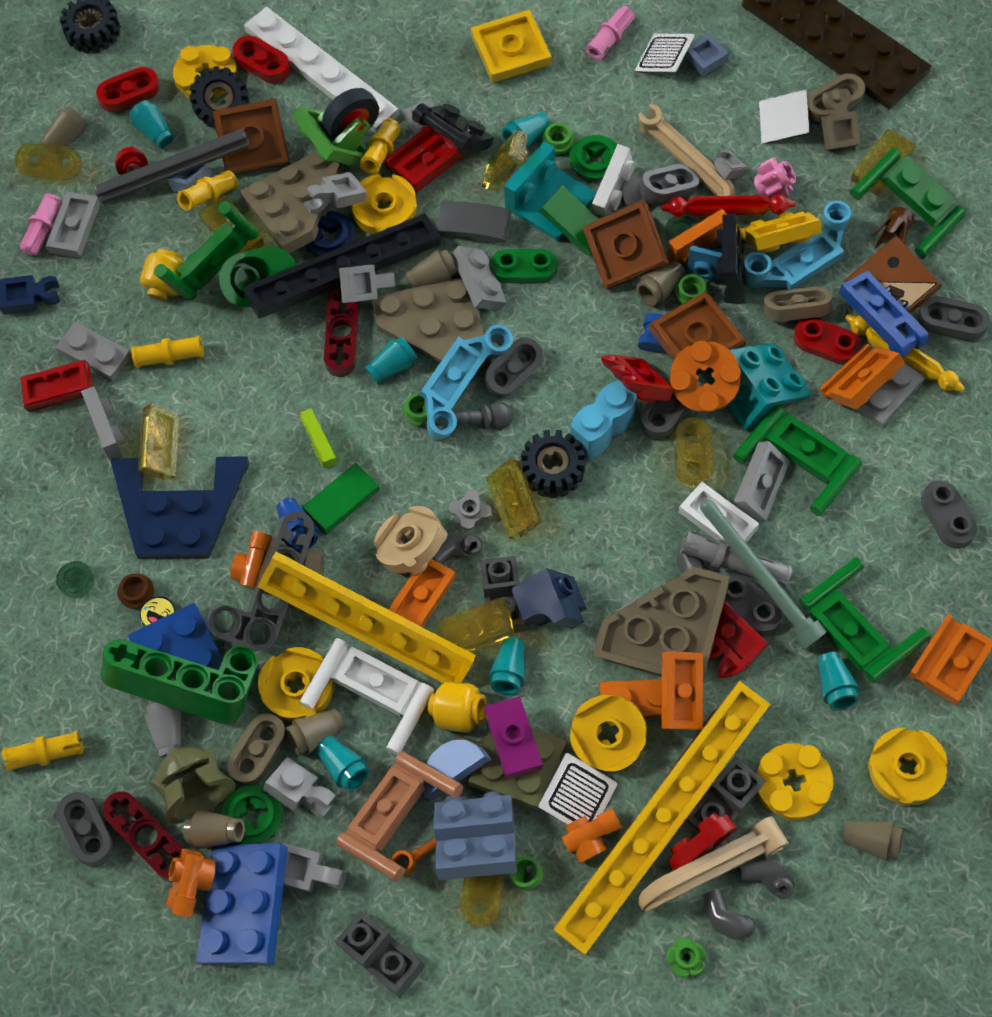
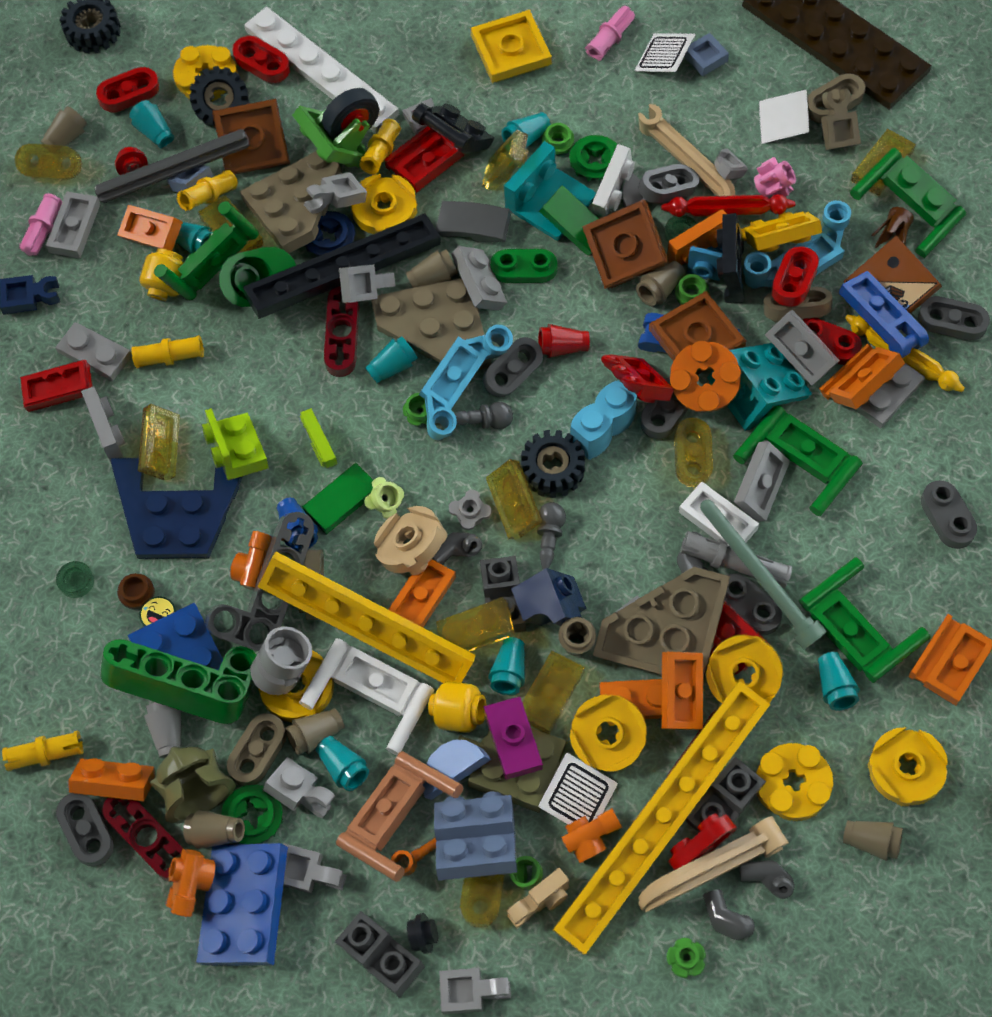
none -> orange plate [68,758,155,801]
none -> orange plate [117,205,183,251]
none -> teal cone [175,222,213,254]
none -> lime bracket [201,408,269,480]
none -> light grey wheel [251,626,312,695]
none -> yellowish green plate [364,477,404,519]
none -> black plate [407,913,438,954]
none -> light grey plate [439,968,511,1015]
none -> tan plate [506,868,569,928]
none -> clear yellow plate [522,651,585,734]
none -> dark grey bar [537,502,566,570]
none -> red cone [538,324,590,358]
none -> dark tan cone [558,617,596,656]
none -> yellow plate [706,635,783,703]
none -> light grey plate [765,309,840,386]
none -> red plate [772,246,819,307]

